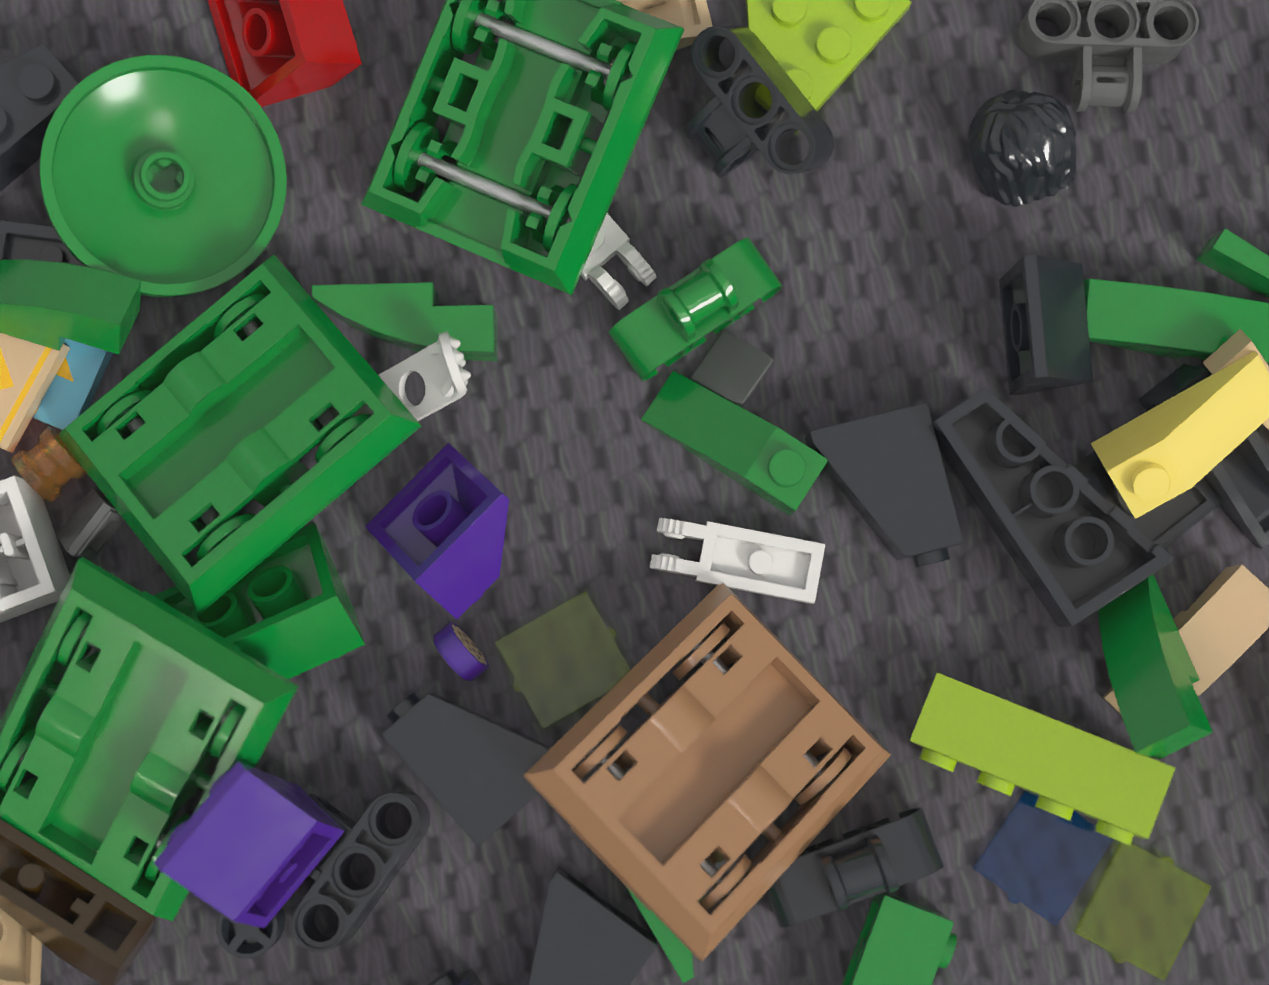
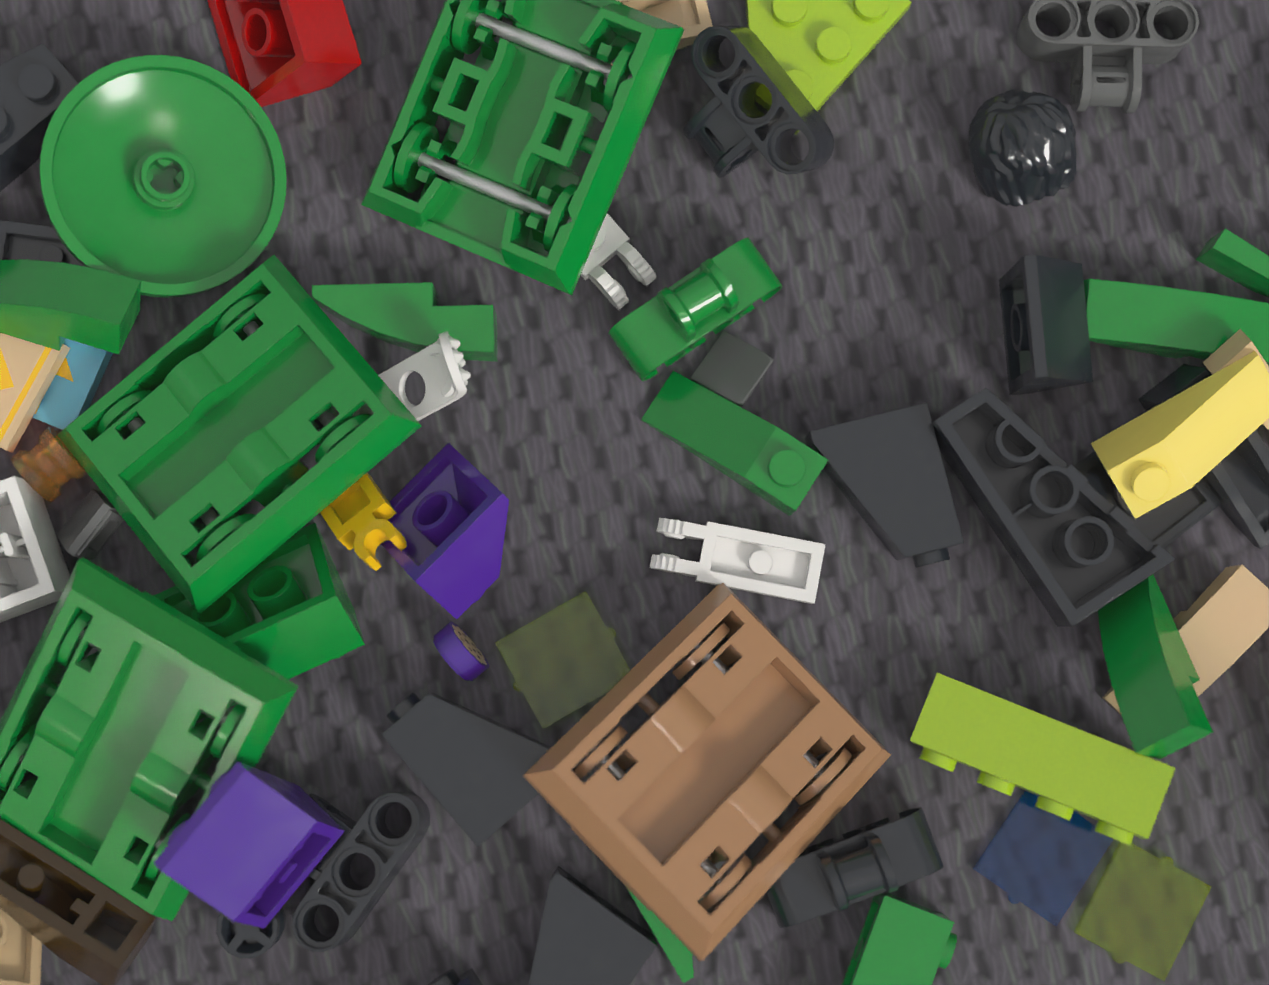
none -> yellow plate [320,473,407,571]

